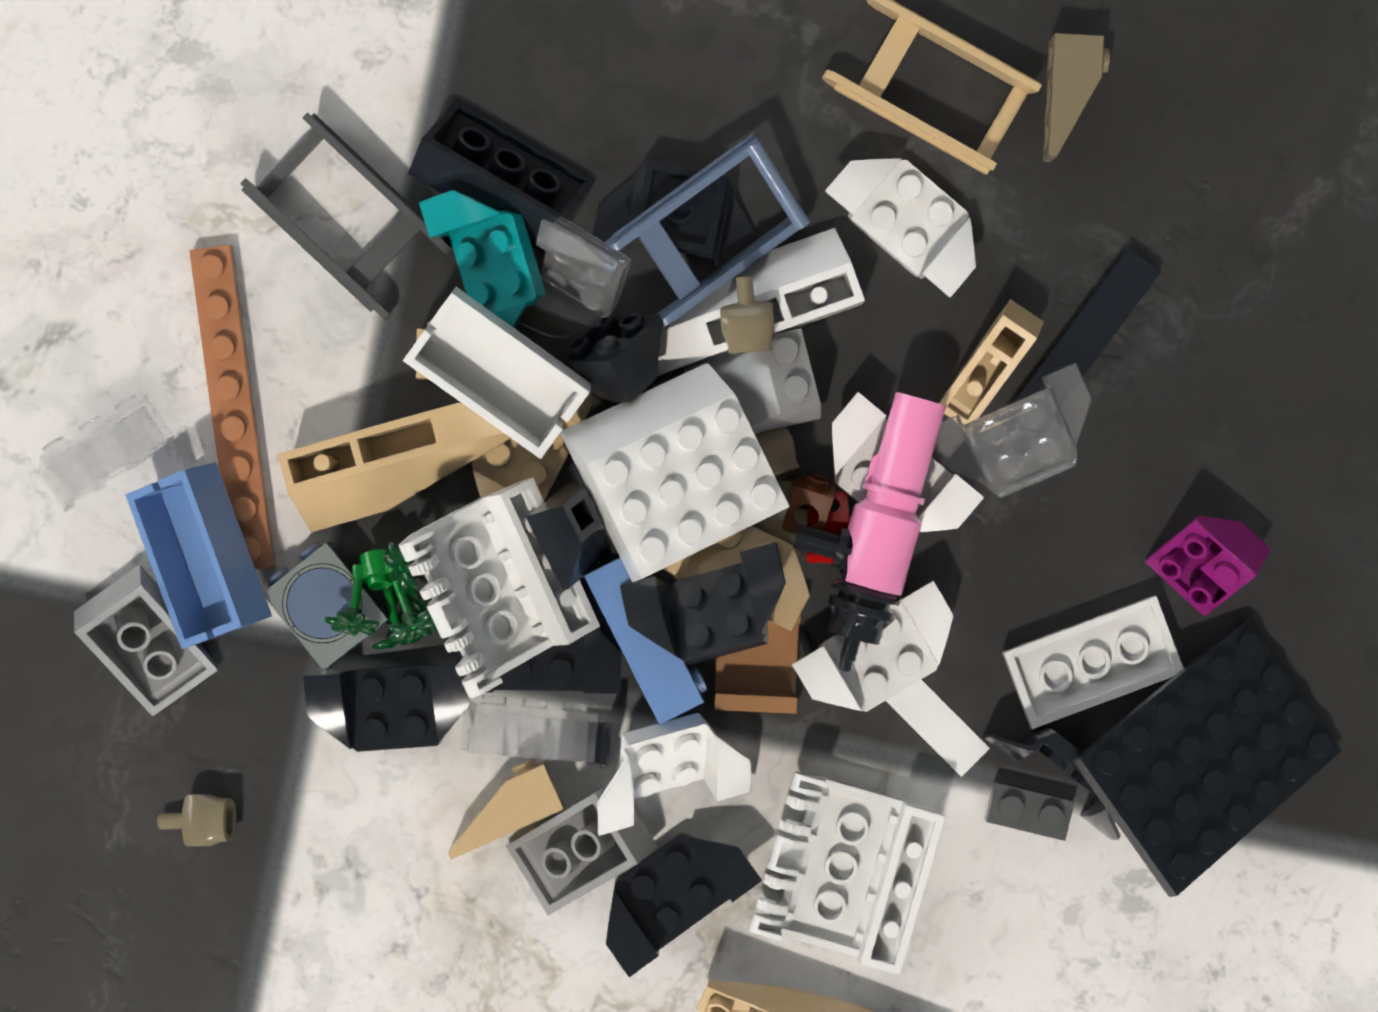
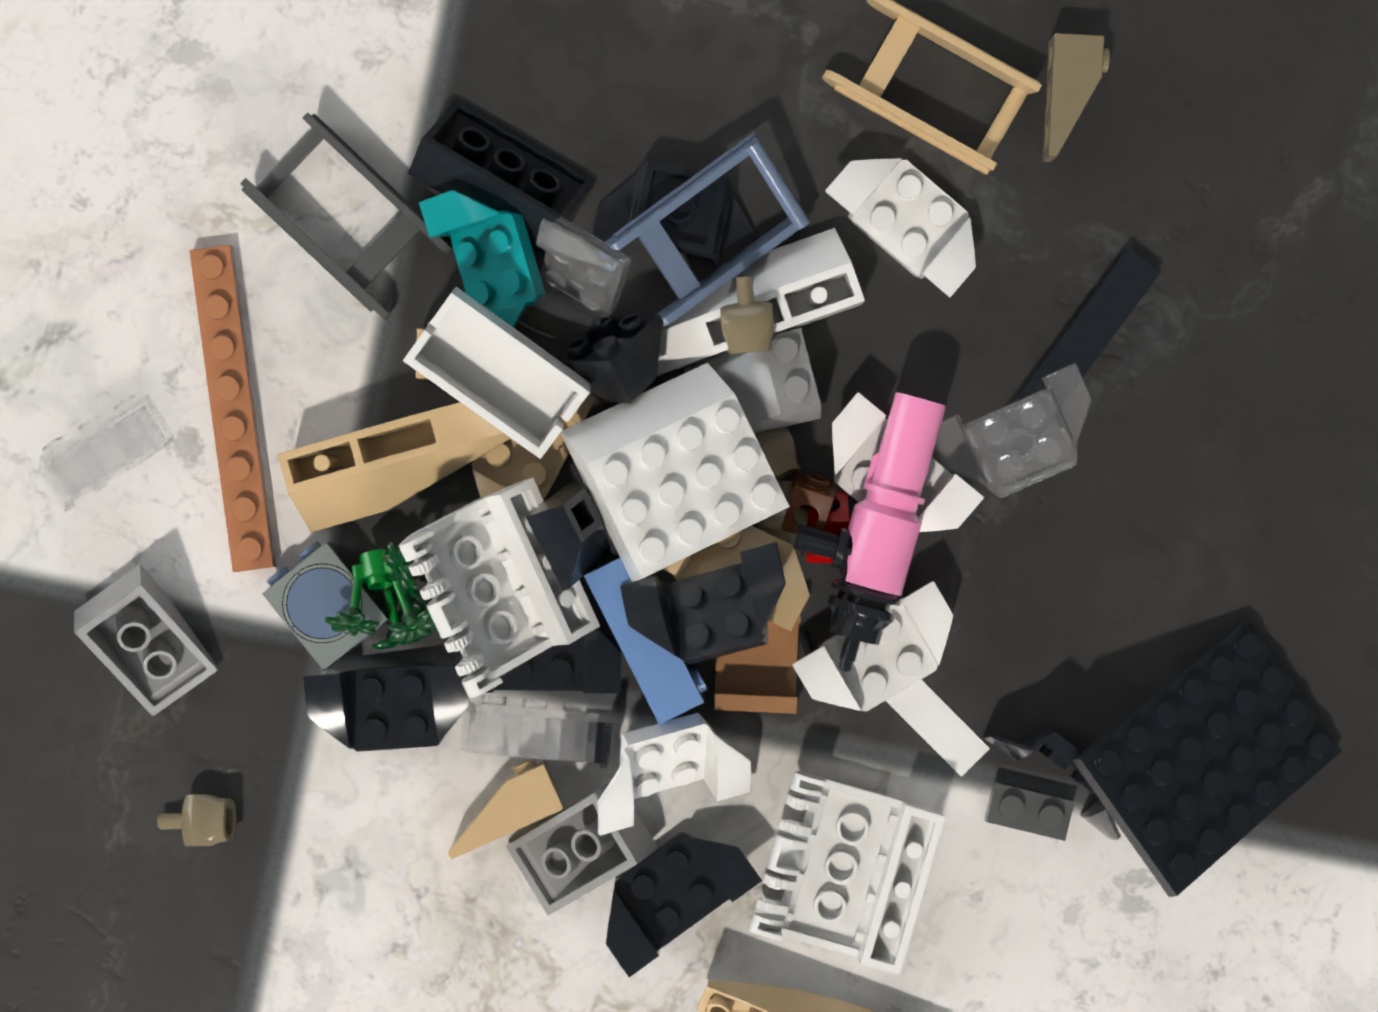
medium blue piece [126,462,272,649] -> none
tan slope [939,299,1044,430] -> none
white plate [1002,596,1183,729] -> none
magenta slope [1145,516,1271,616] -> none

